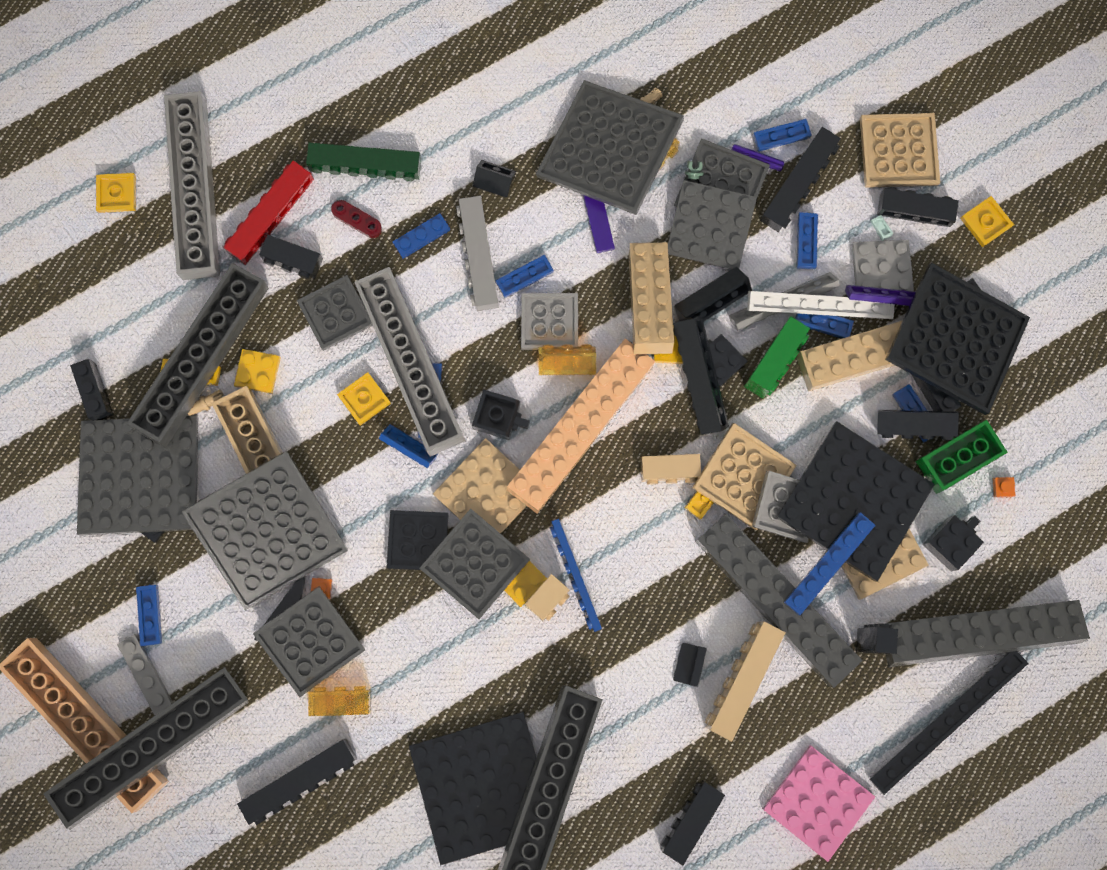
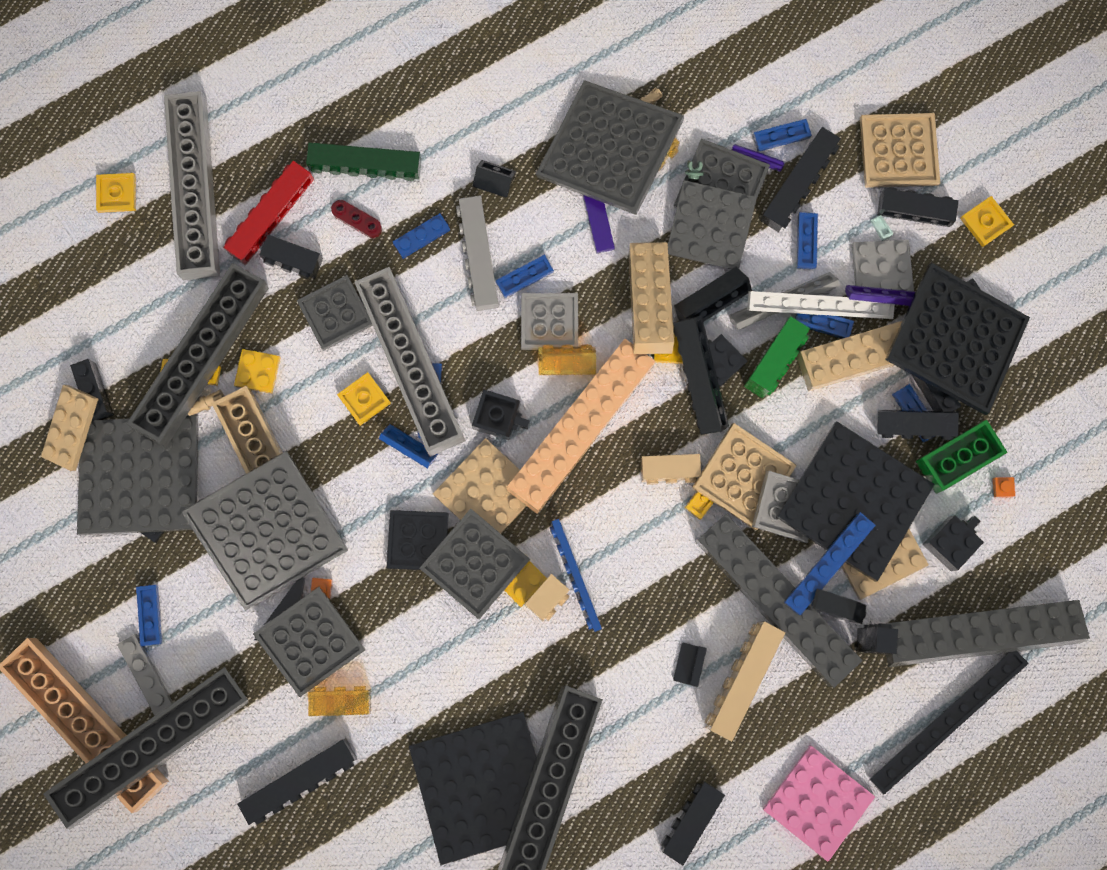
none -> tan plate [41,385,98,471]
none -> black slope [812,589,867,624]

